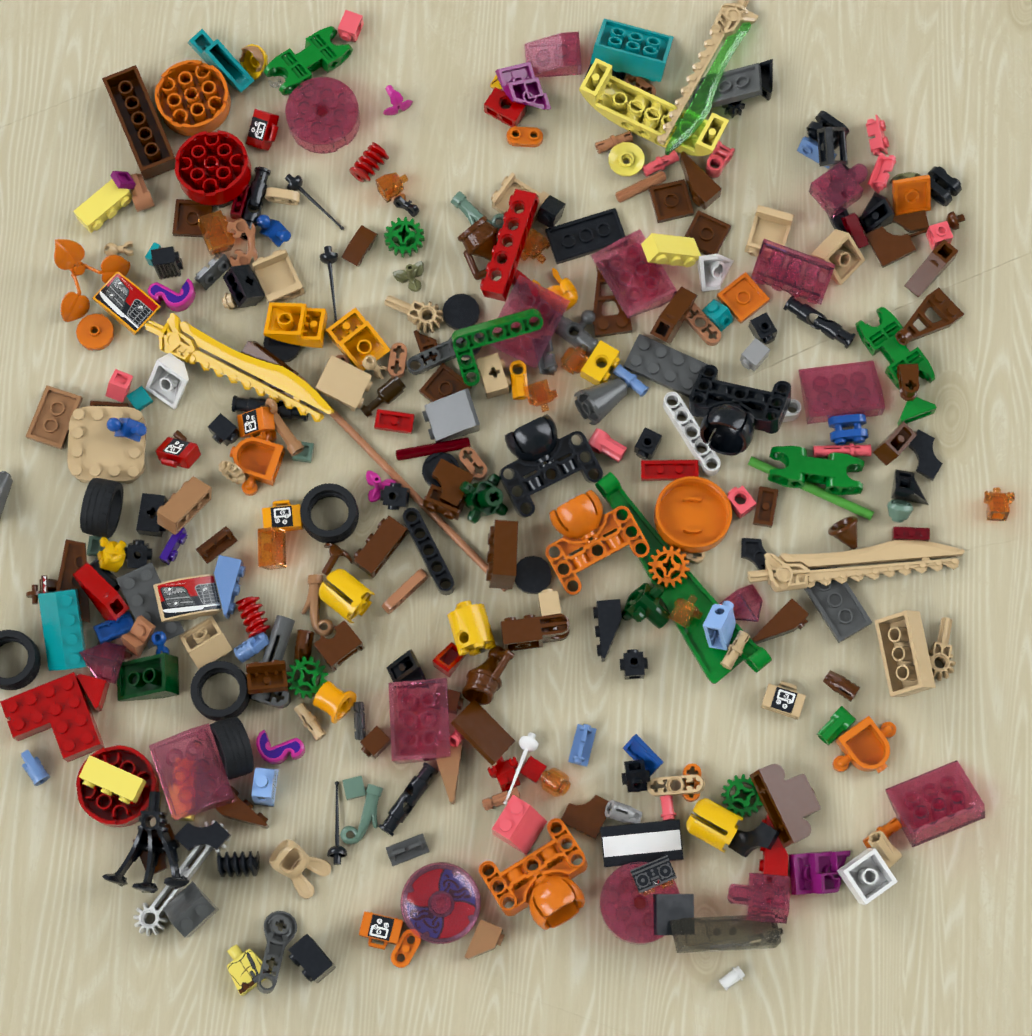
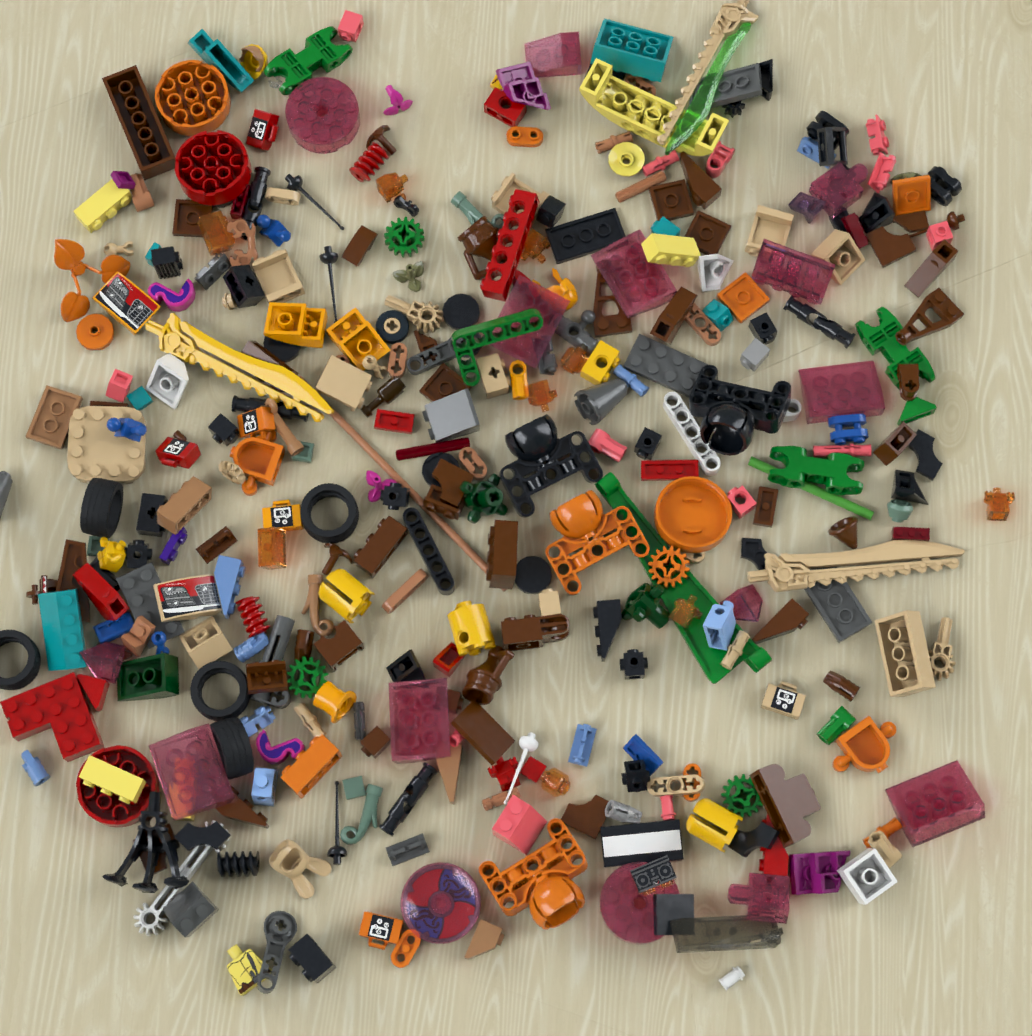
none -> light blue hinge [240,705,276,738]
none -> orange brick [280,734,342,799]
none -> reddish brown plant [366,125,397,155]
none -> black bush [376,310,409,344]
none -> teal brick [650,217,681,236]
none -> clear purple slope [788,192,826,224]

